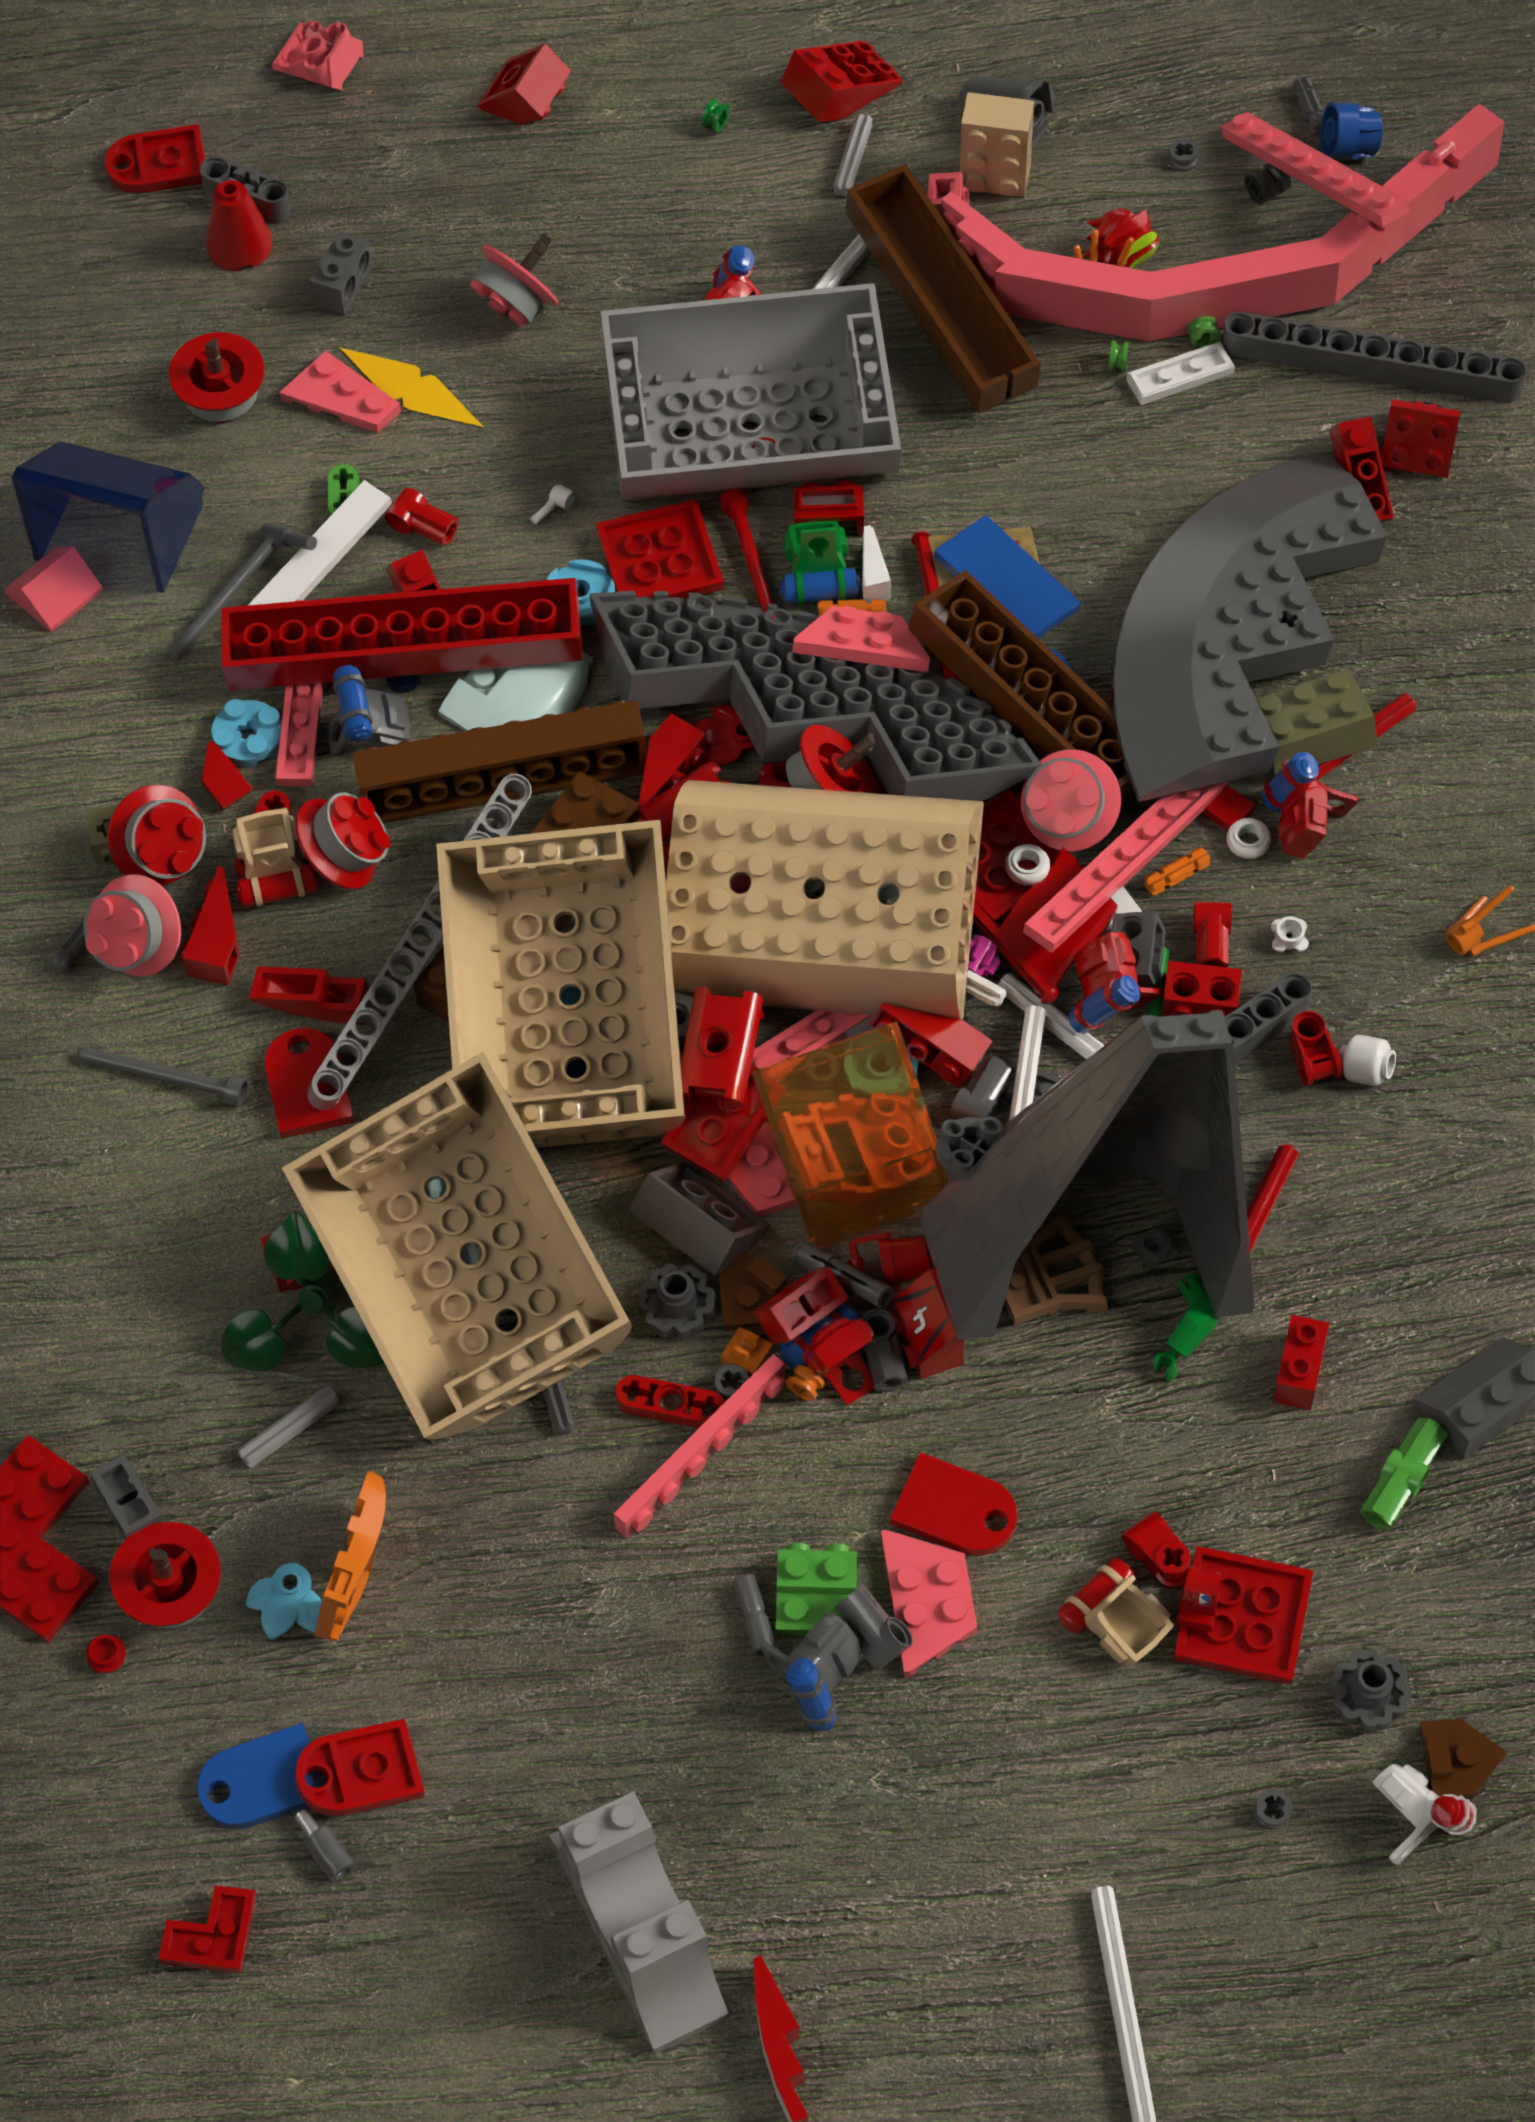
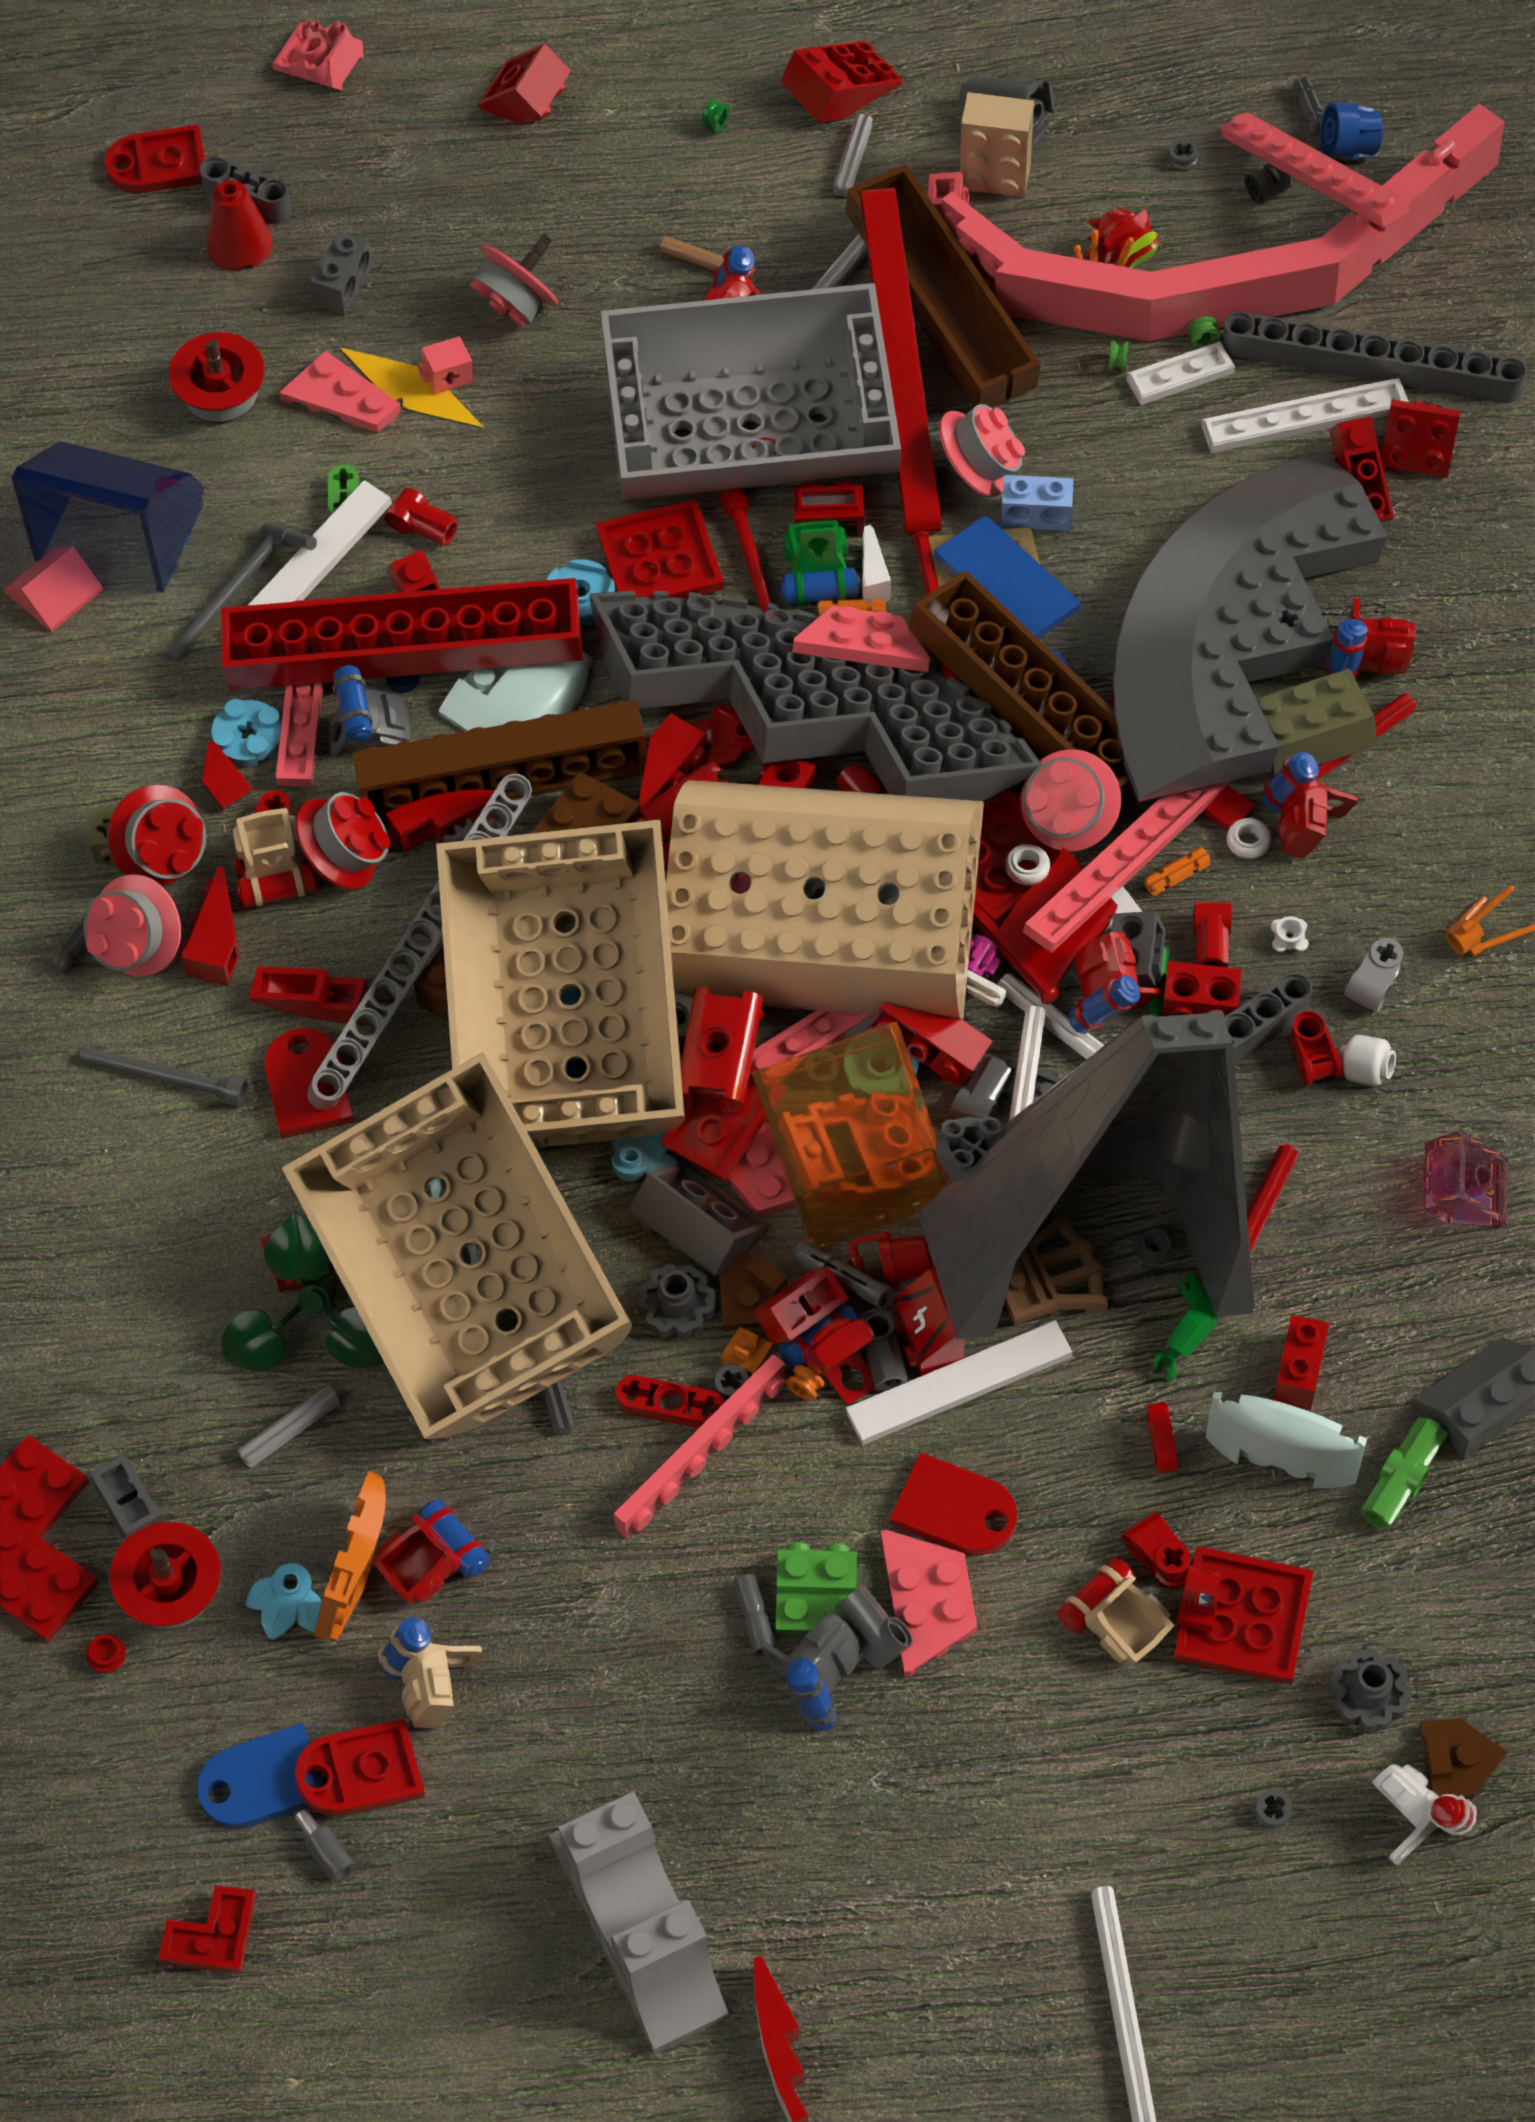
white hand [530,485,575,525] -> none
red piece [786,725,878,794] -> none
none -> red piece [373,1499,491,1606]
none -> tan piece [377,1617,482,1728]
none -> red slope [386,789,495,853]
none -> coral brick [418,336,473,394]
none -> medium azure plate [611,1133,678,1181]
none -> medium nougat piece [660,236,758,283]
none -> white tile [846,1320,1072,1446]
none -> red beam [860,188,941,535]
none -> coral piece [936,404,1025,498]
none -> light blue brick [1001,475,1074,531]
none -> red beam [1146,1401,1178,1474]
none -> white tile [1201,378,1409,453]
none -> light aqua slope [1206,1392,1367,1489]
none -> red piece [1325,597,1416,678]
none -> light grey piece [1344,938,1403,1013]
none -> clear pink slope [1422,1130,1508,1227]

